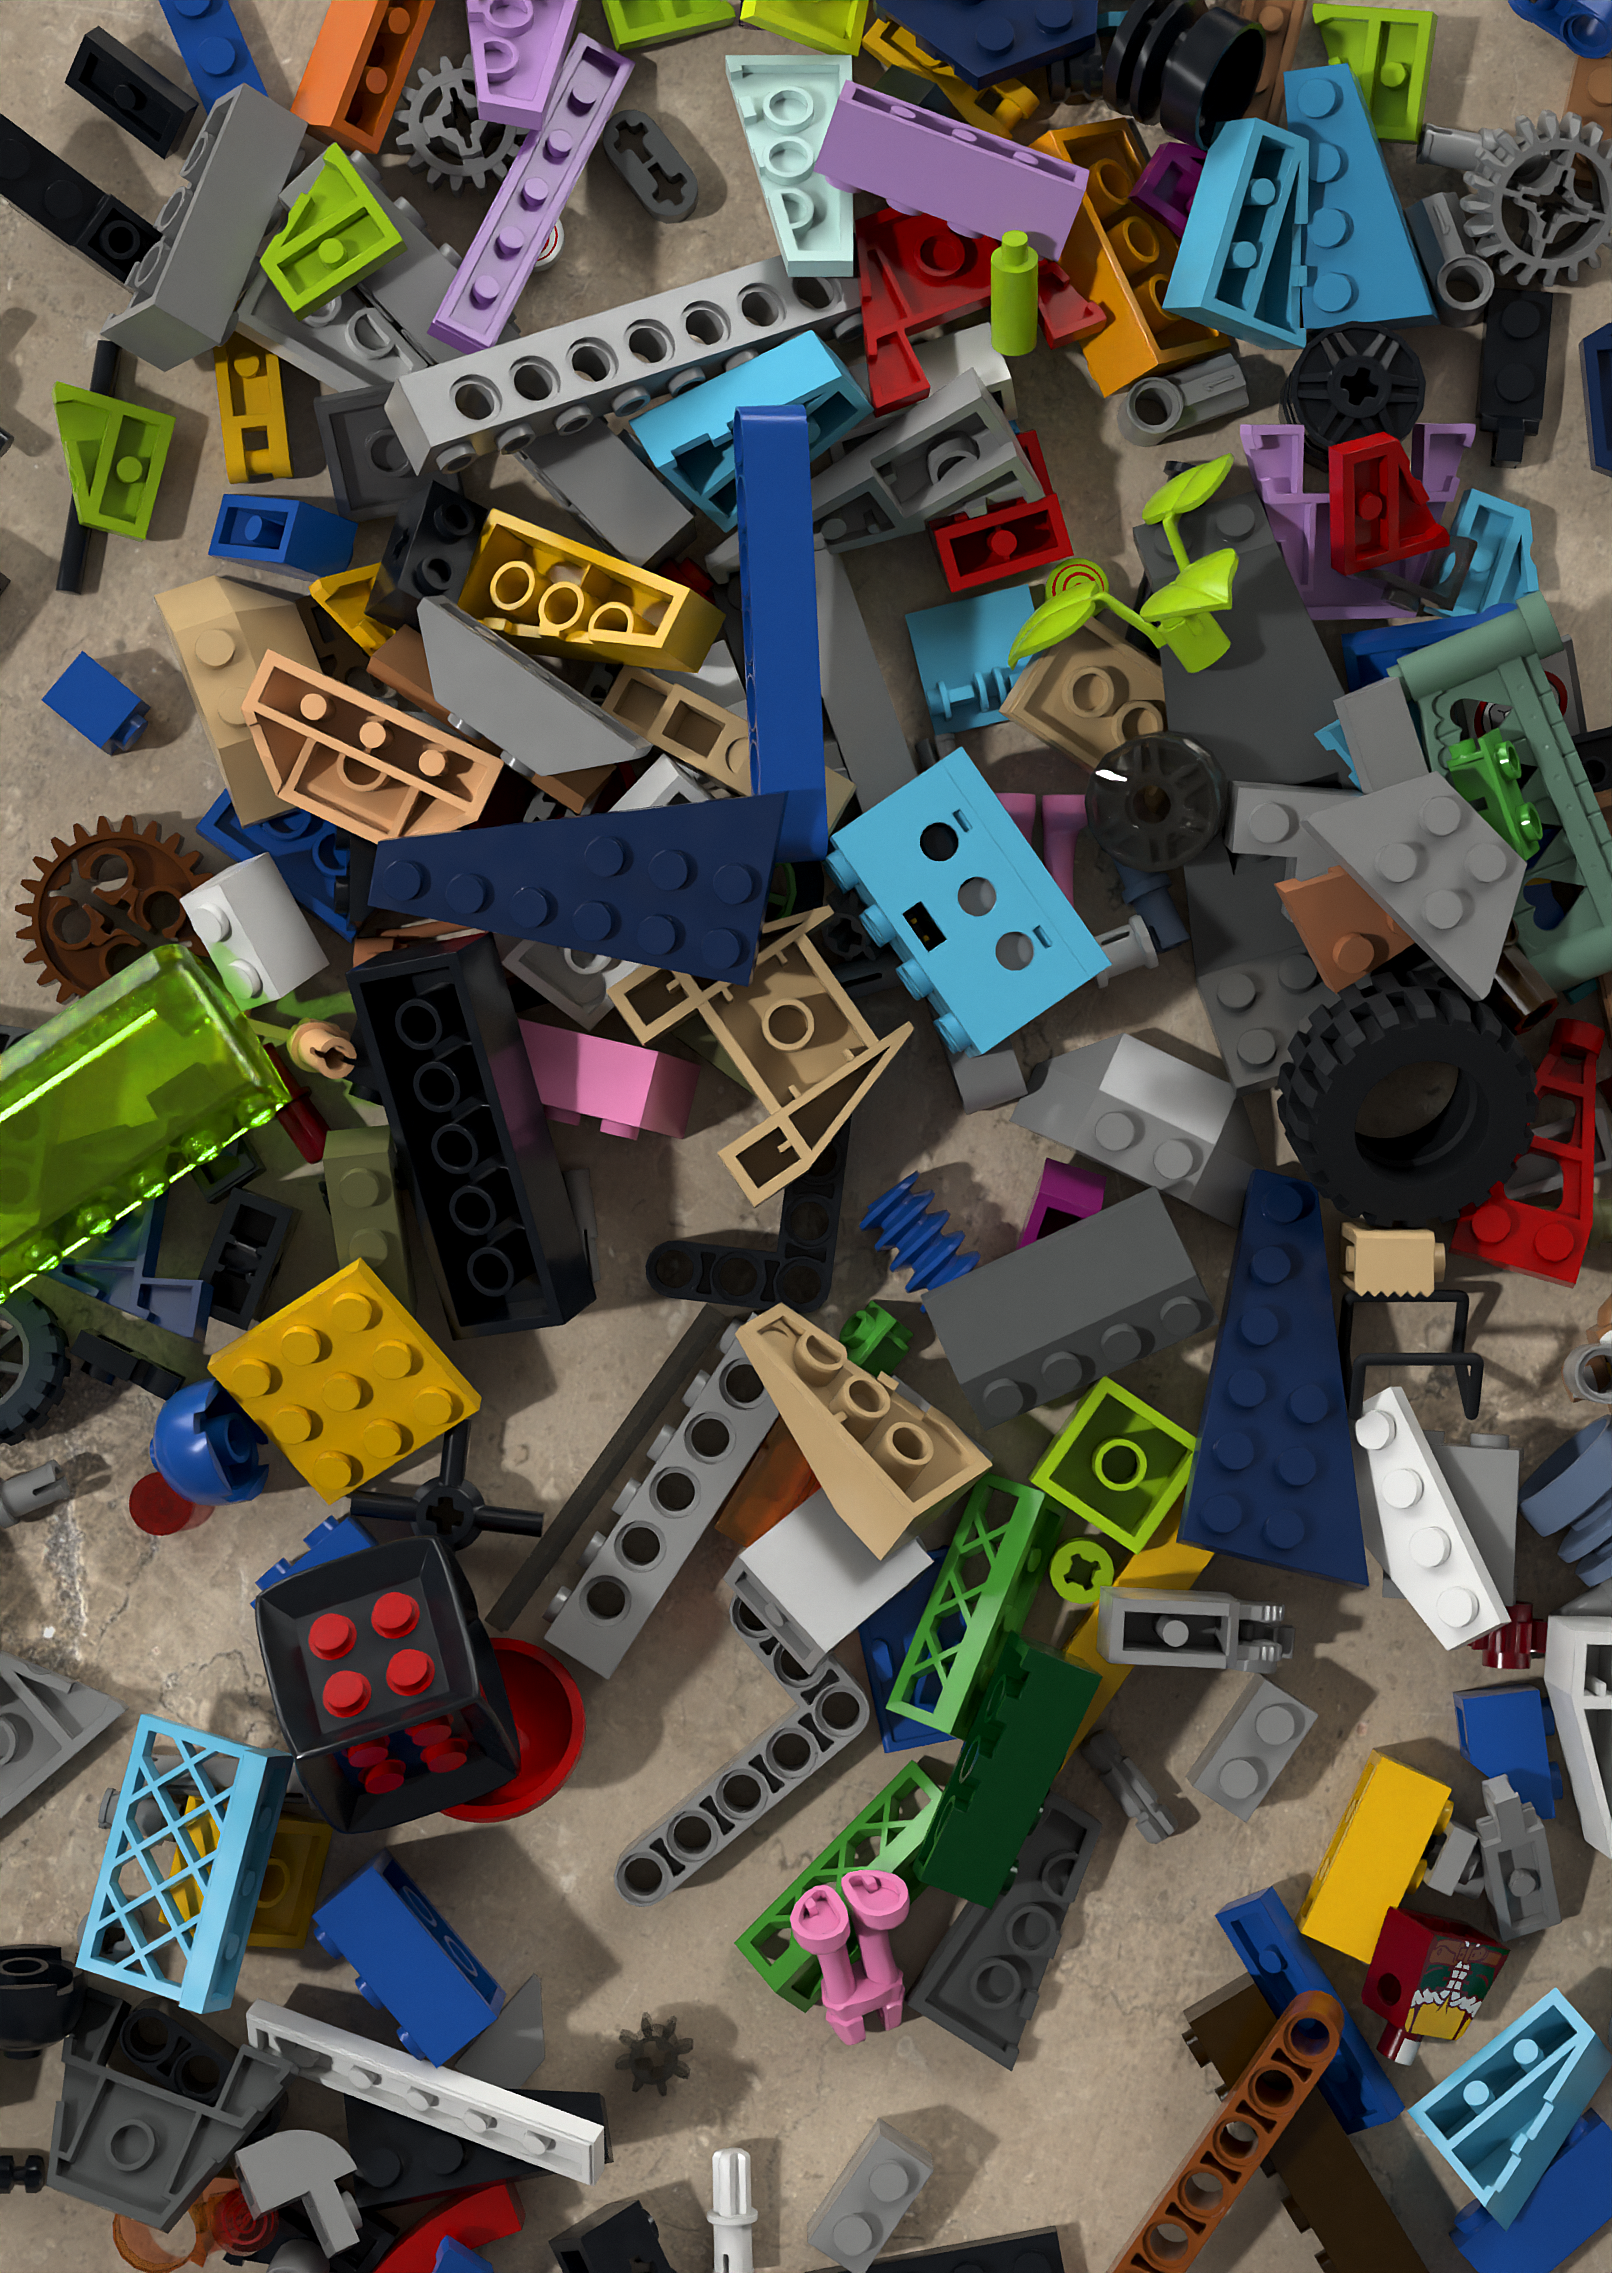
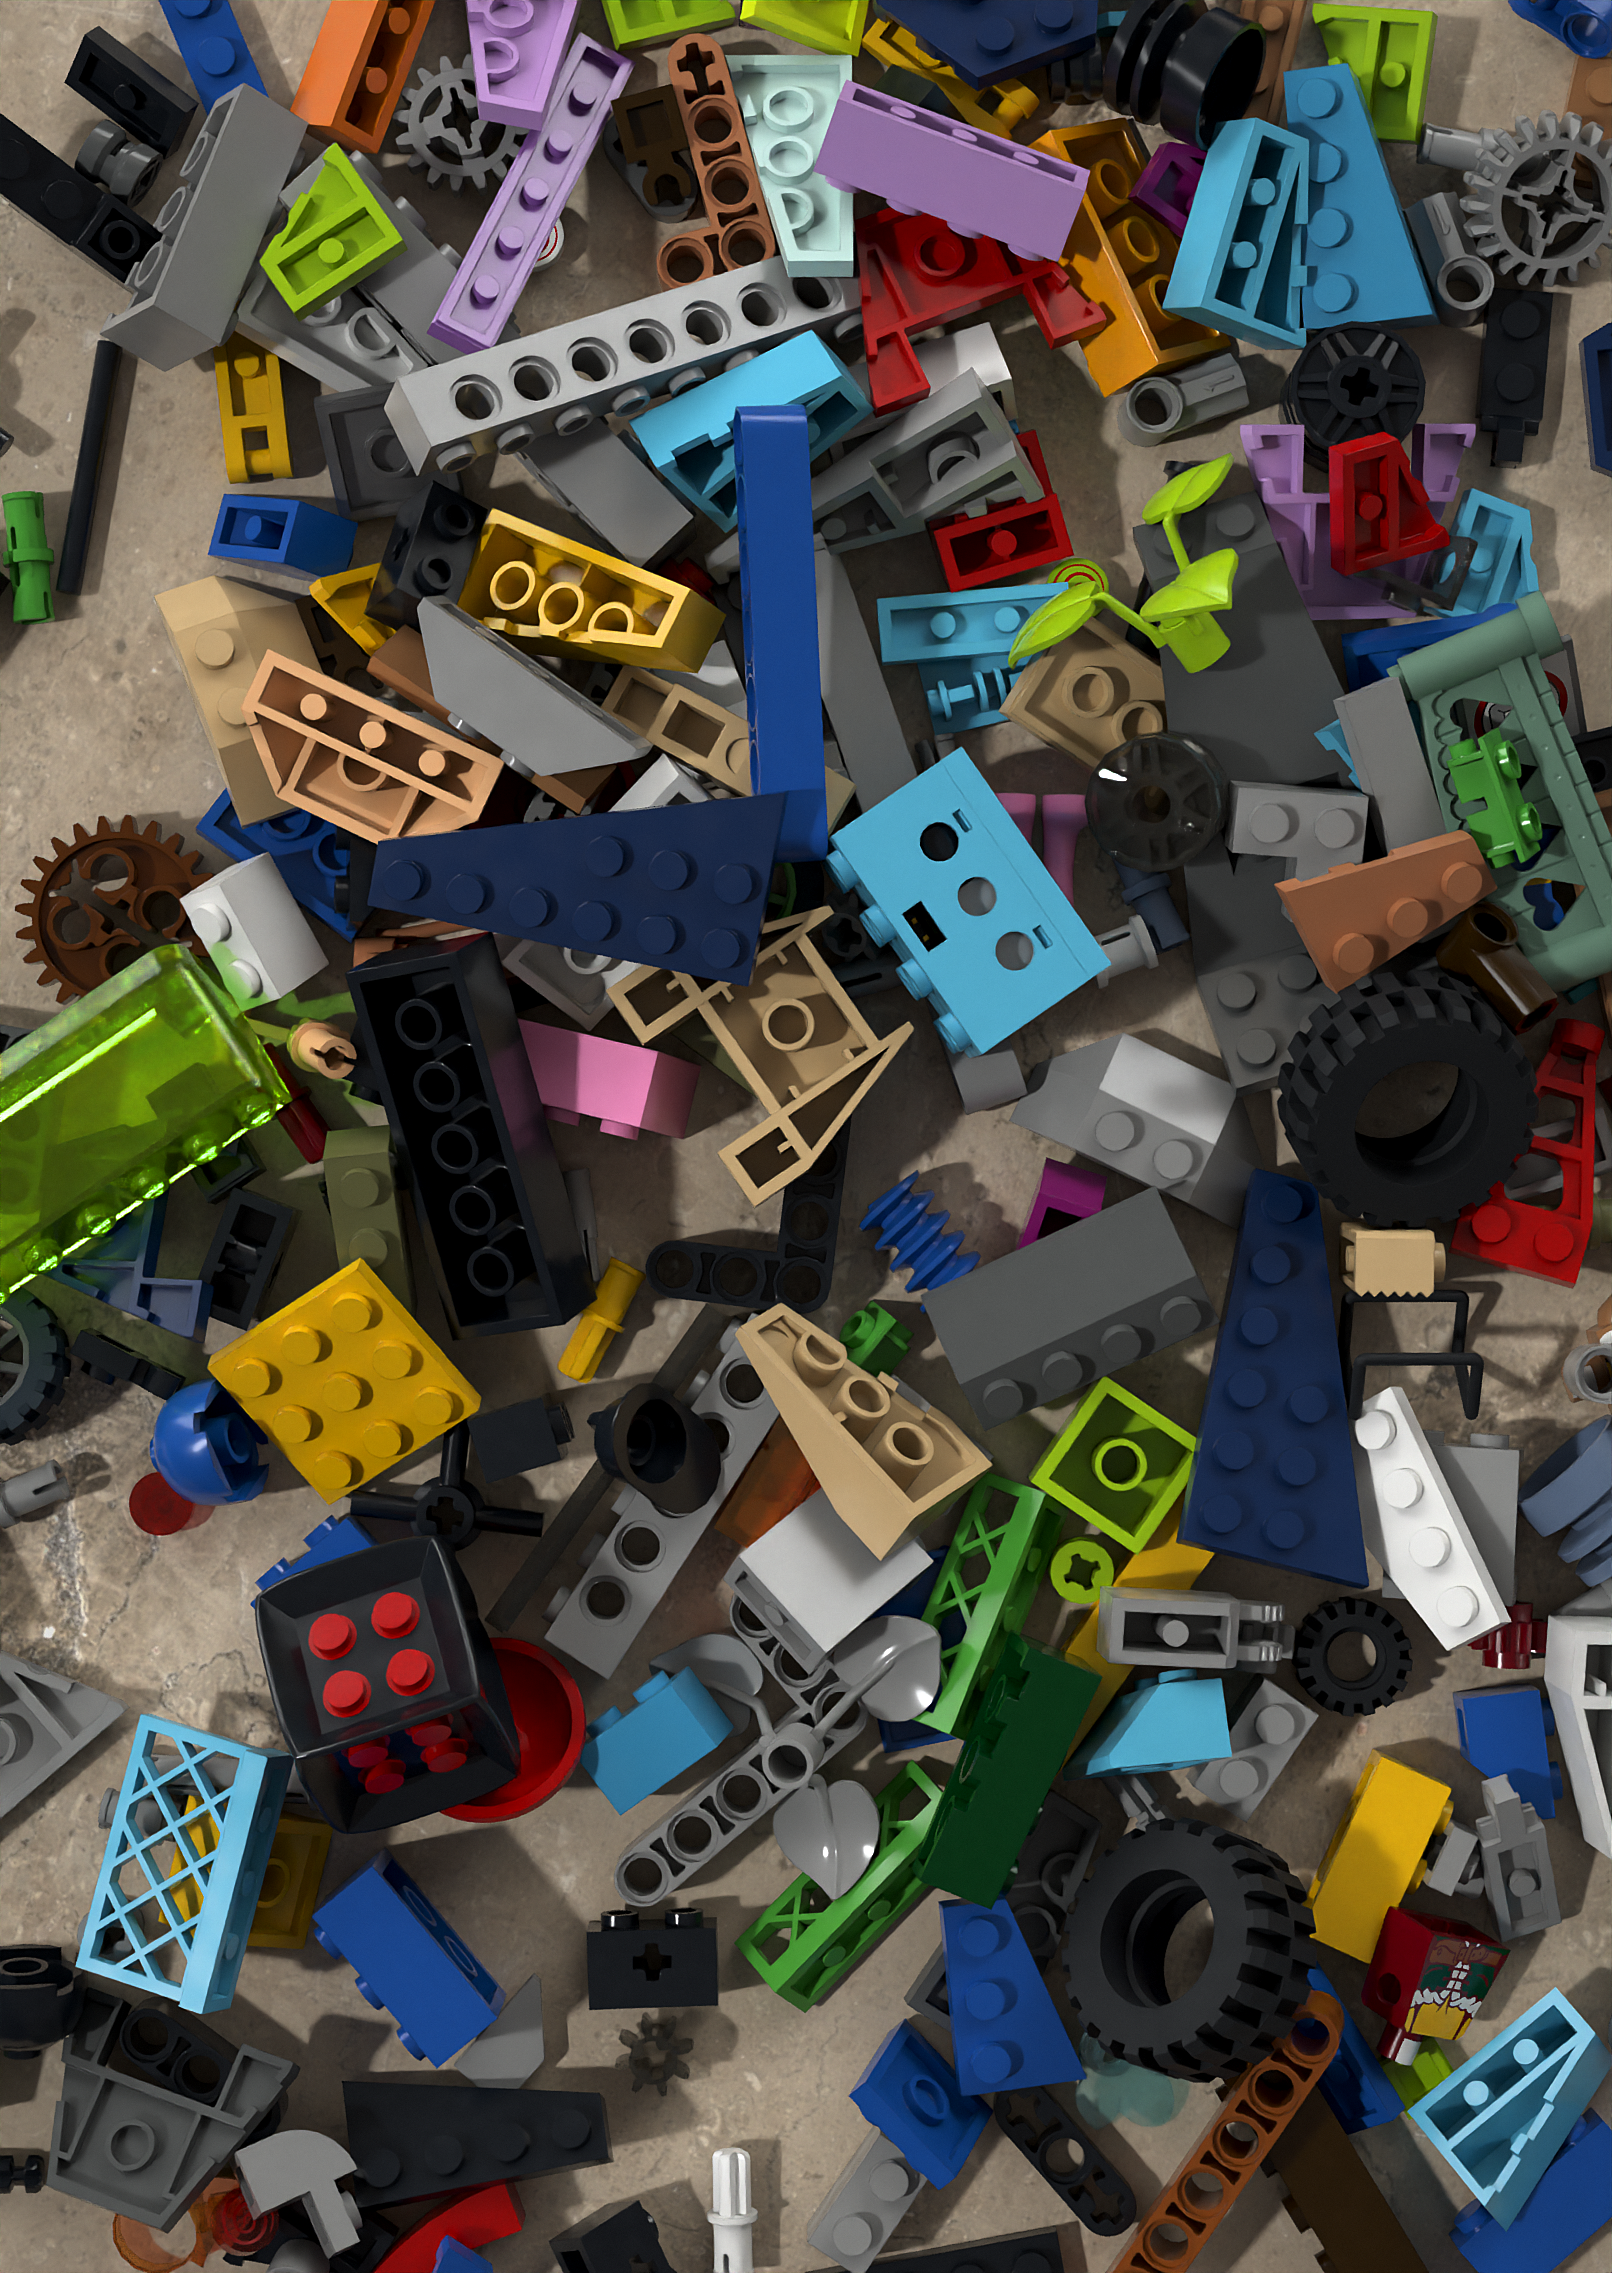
blue brick [41,651,151,756] -> none
lime wing [51,381,176,542] -> none
white tile [246,1998,604,2186] -> none
bright pink piece [790,1870,910,2045] -> none
lime cylinder [991,230,1038,356] -> none
light grey wing [1299,771,1527,1002] -> none
none -> bright green pin [1,491,55,625]
none -> dark grey wheel [74,119,163,208]
none -> black brick [467,1392,575,1484]
none -> yellow axle [557,1256,646,1384]
none -> dark azure brick [579,1666,734,1816]
none -> black brick [586,1907,720,2010]
none -> black piece [587,1383,721,1514]
none -> dark brown plate [610,84,691,207]
none -> light grey plant [649,1615,941,1900]
none -> nougat beam [656,33,776,292]
none -> blue plate [848,2018,993,2190]
none -> medium azure plate [876,582,1069,666]
none -> blue wing [938,1895,1087,2097]
none -> black beam [993,2085,1137,2237]
none -> medium azure slope [1062,1669,1232,1781]
none -> black tyre [1062,1817,1317,2083]
none -> clear light blue plate [1075,2032,1174,2130]
none -> black tyre [1292,1596,1413,1717]
none -> lime tile [1377,2035,1454,2120]

